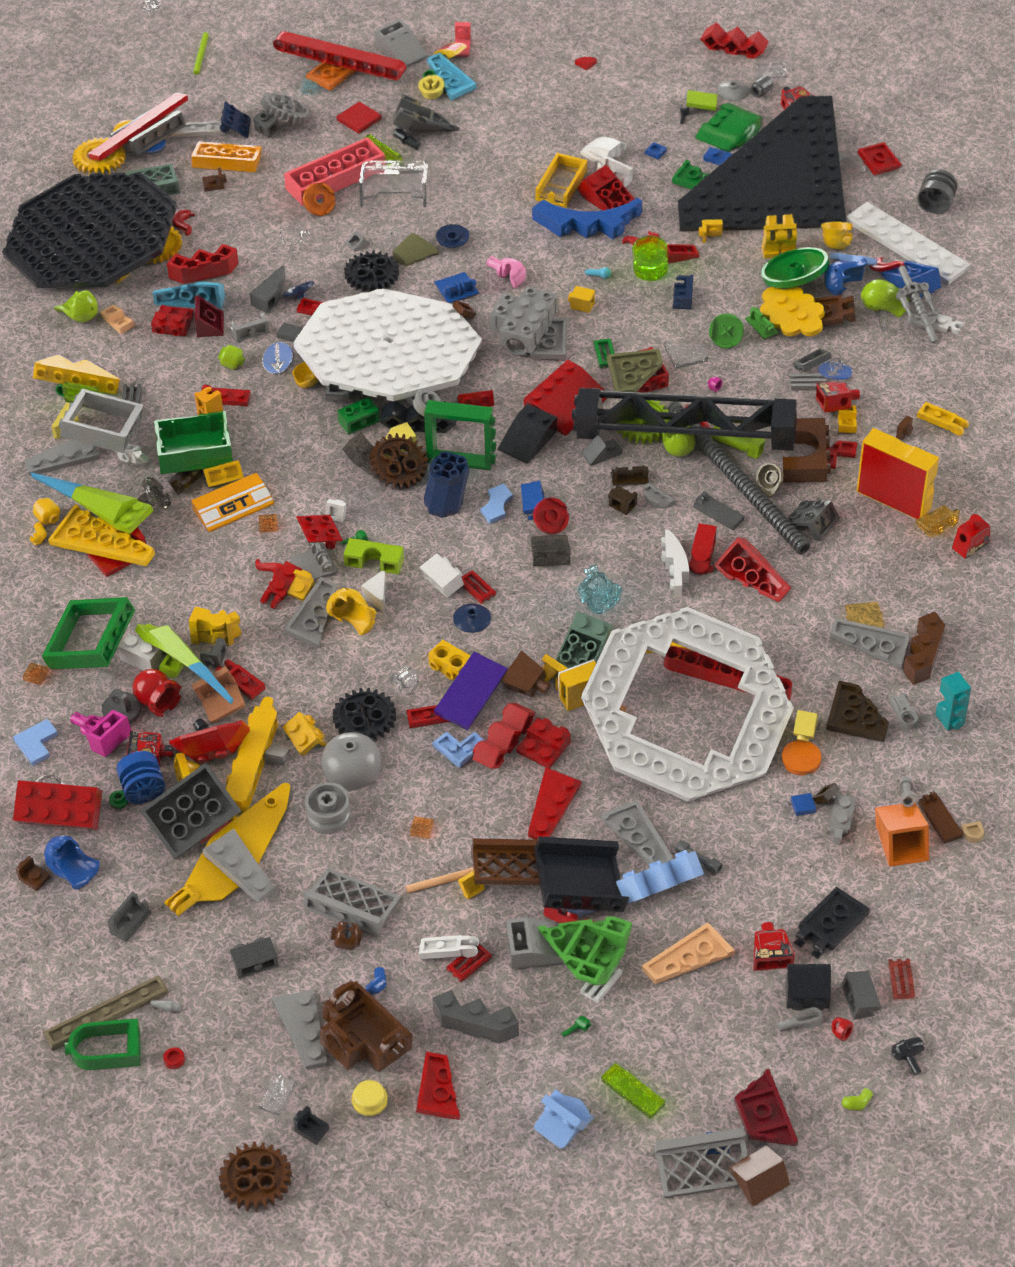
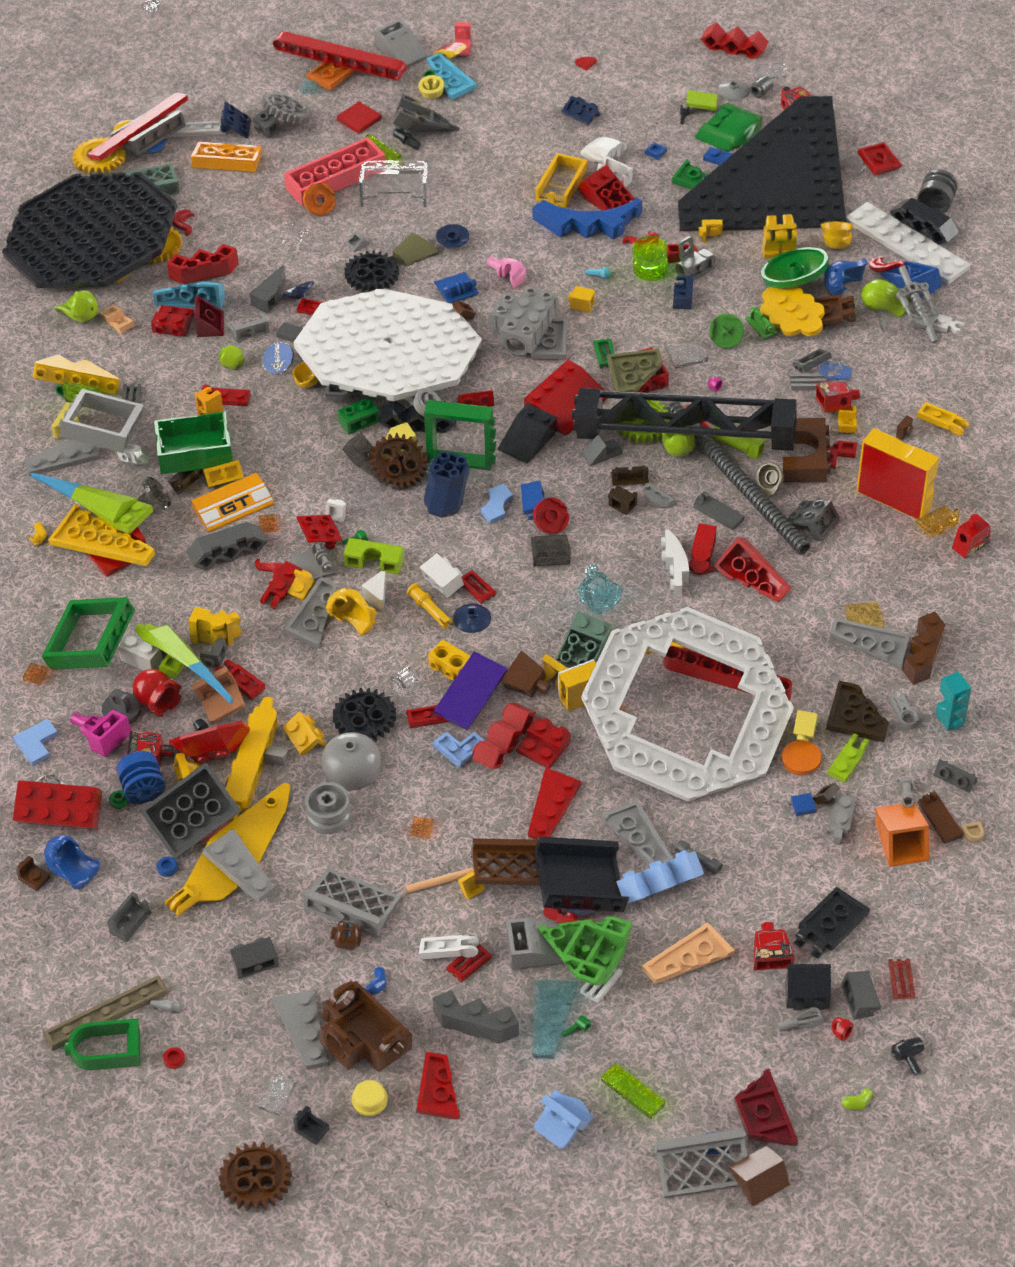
yellow head [33,498,60,525] -> none
lime bar [193,32,209,75] -> none
reddish brown bracket [202,167,227,192] -> none
light blue tile [830,253,877,265] -> none
none -> blue tile [157,857,178,877]
none -> dark grey brick [186,522,268,570]
none -> yellow pin [406,583,452,629]
none -> clear light blue wing [533,980,578,1059]
none -> dark blue bracket [561,95,601,126]
none -> flat silver piece [675,236,715,280]
none -> lime hinge [827,733,870,783]
none -> black brick [889,198,959,245]
none -> dark grey hinge [933,759,978,793]

